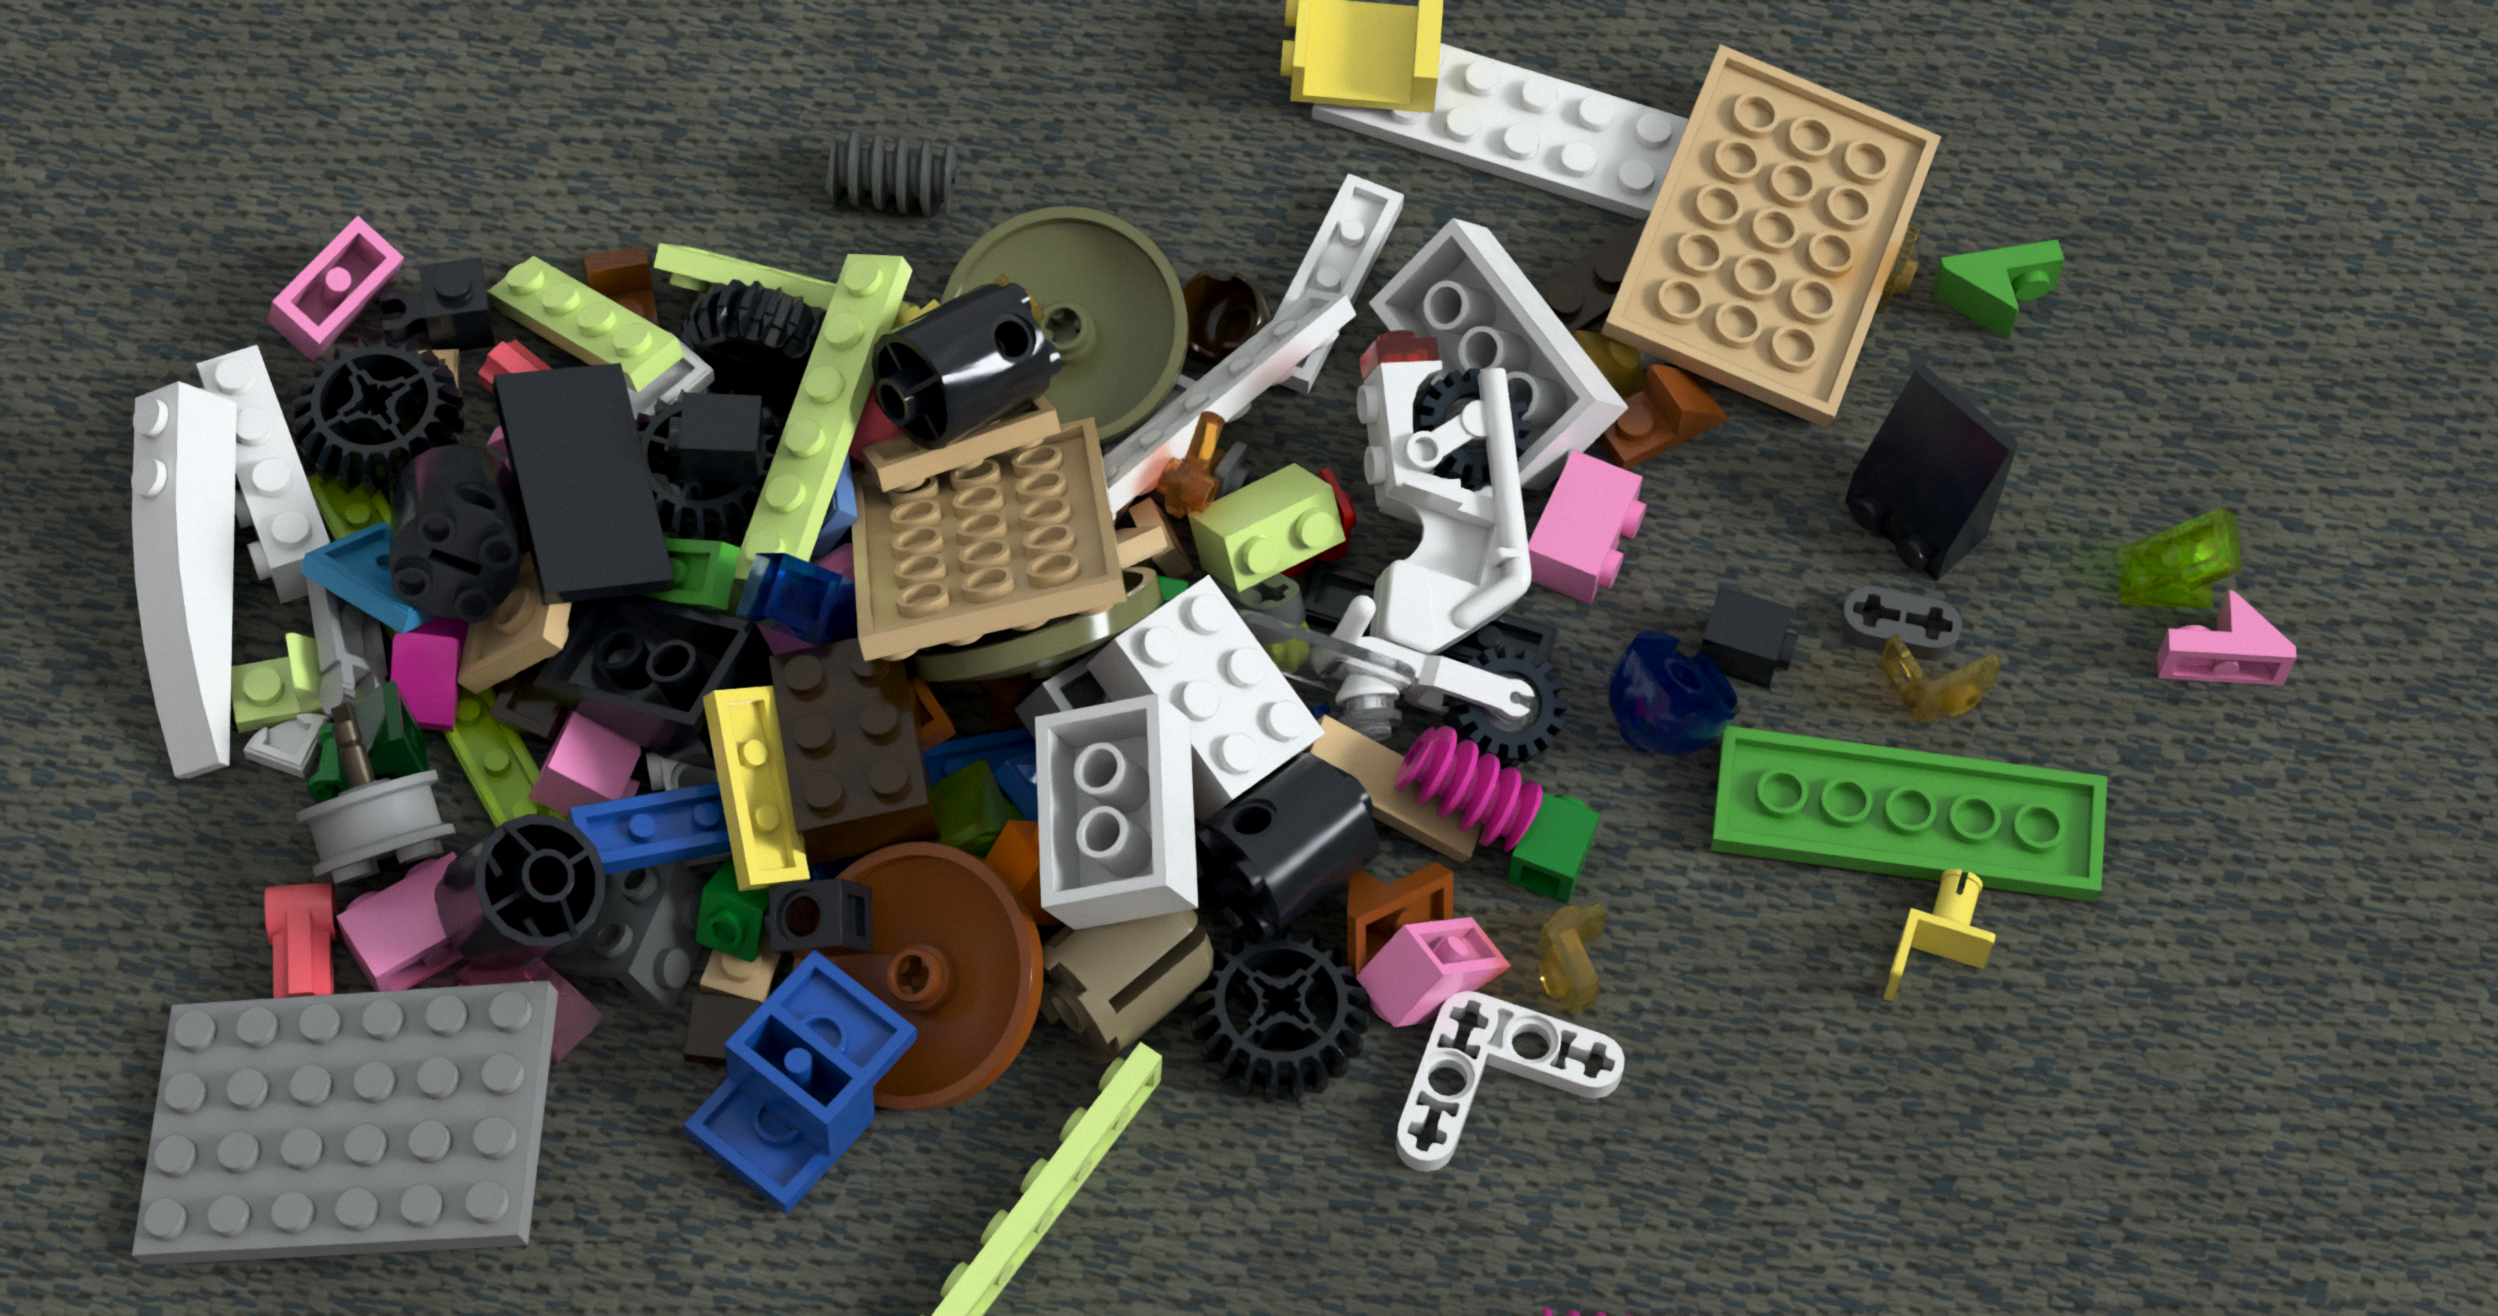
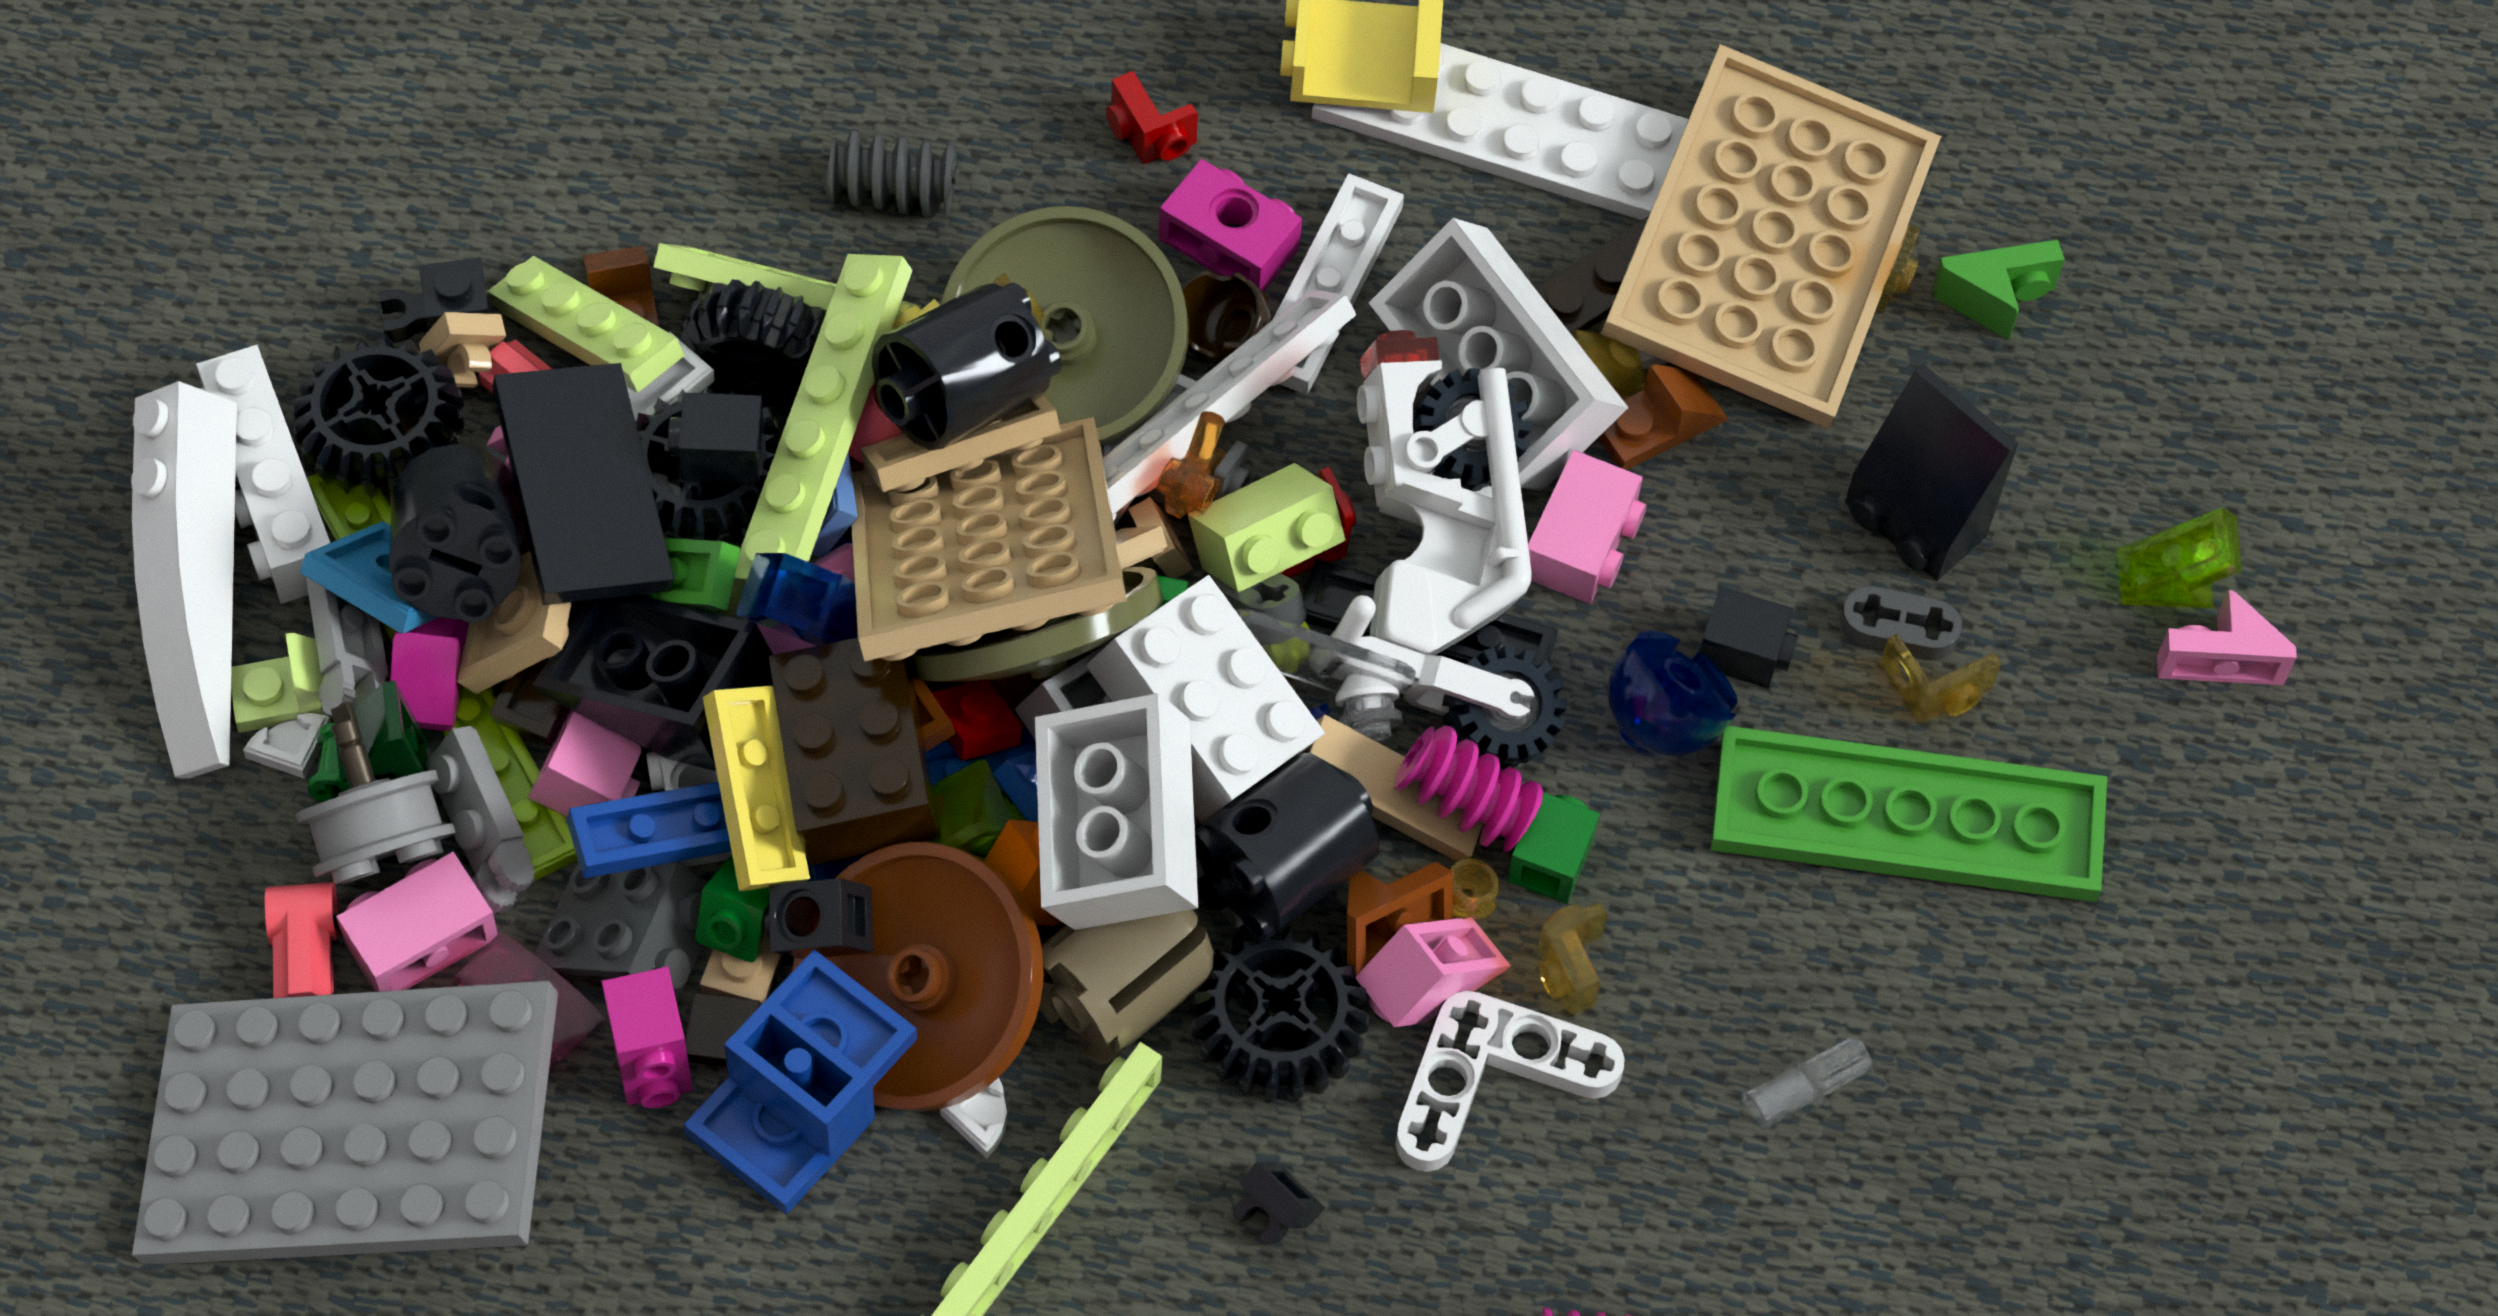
bright pink brick [267,216,404,362] -> none
black cylinder [434,814,605,971] -> none
light yellow bracket [1883,869,1996,1002] -> none
none -> tan tile [419,312,506,388]
none -> light grey hinge [425,726,536,914]
none -> dark pink brick [602,966,693,1108]
none -> red bracket [932,680,1022,761]
none -> white tile [940,1078,1007,1159]
none -> red bracket [1106,71,1198,165]
none -> dark pink brick [1159,158,1302,293]
none -> black tile [1233,1162,1325,1245]
none -> clear yellow plate [1450,858,1499,920]
none -> clear axle [1743,1038,1872,1130]

